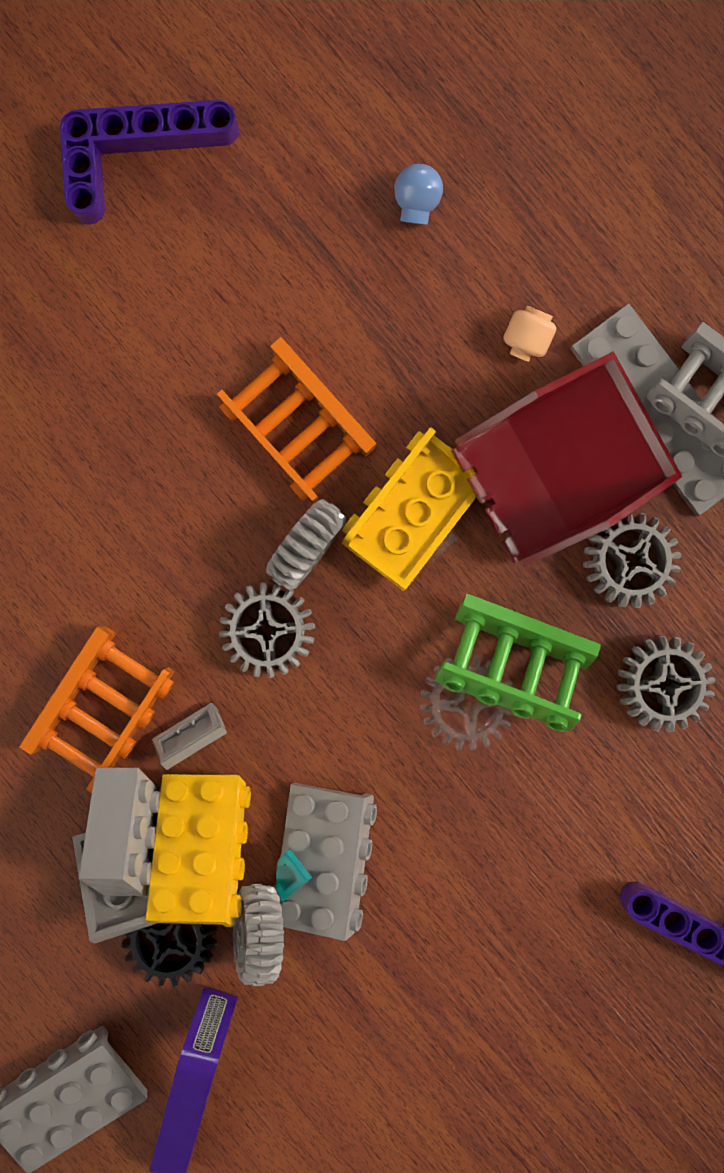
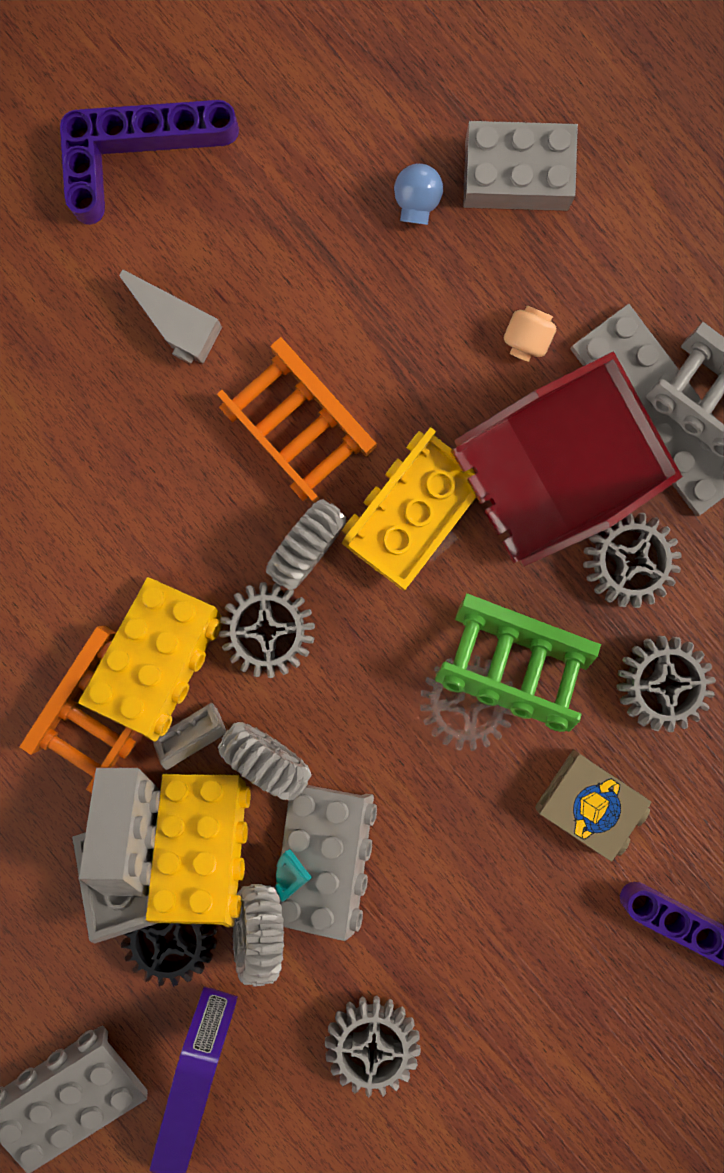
none -> yellow bracket [78,577,222,742]
none -> light grey slope [119,270,222,364]
none -> light grey gear [218,722,312,800]
none -> light grey gear [325,995,421,1098]
none -> light grey brick [463,121,578,211]
none -> dark tan panel [535,749,652,862]

